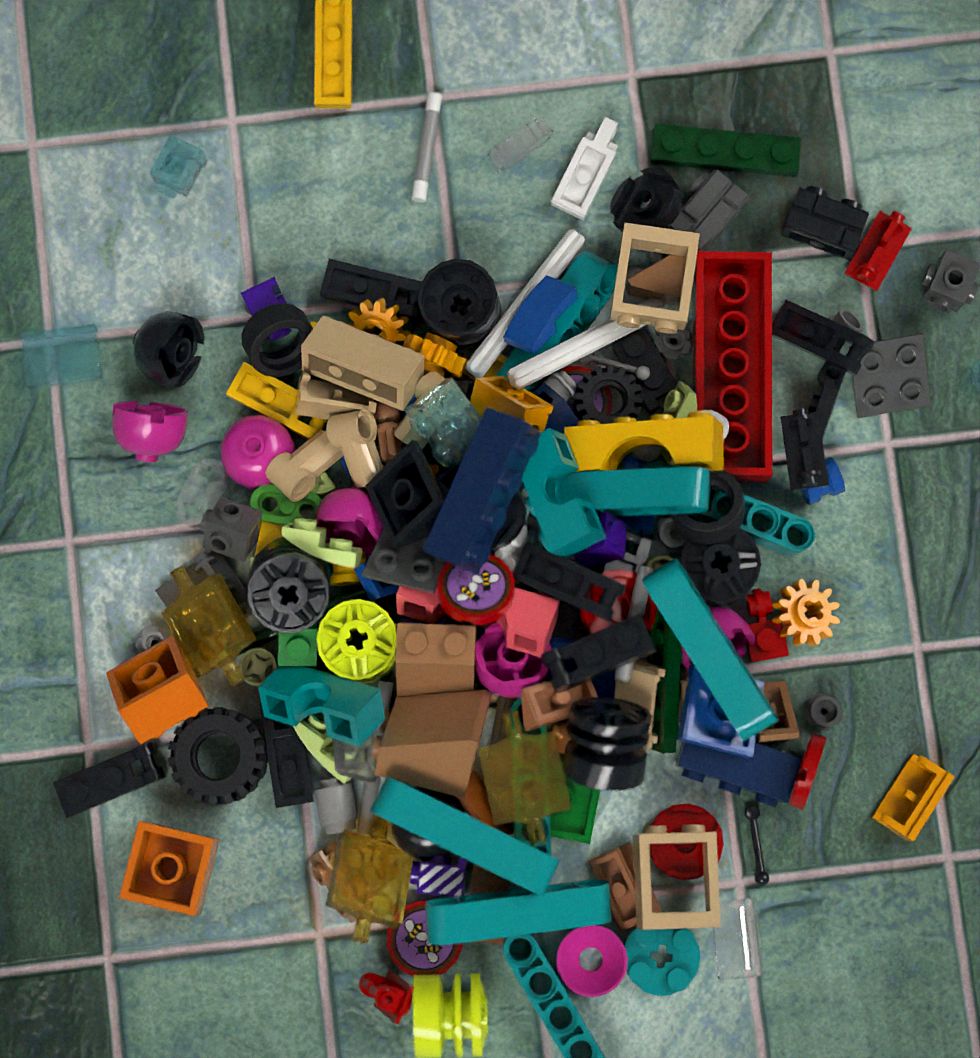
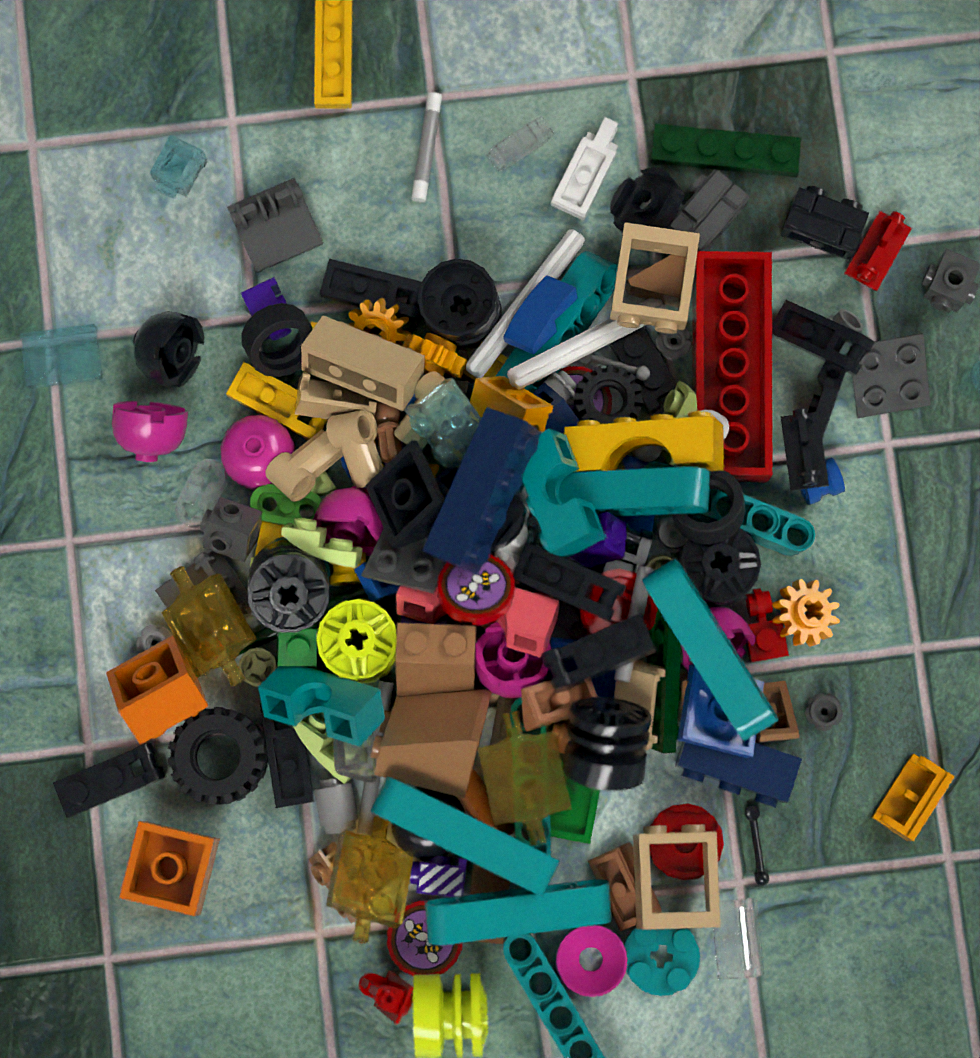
red tile [789,734,827,810] -> none
none -> dark grey hinge [227,178,324,273]

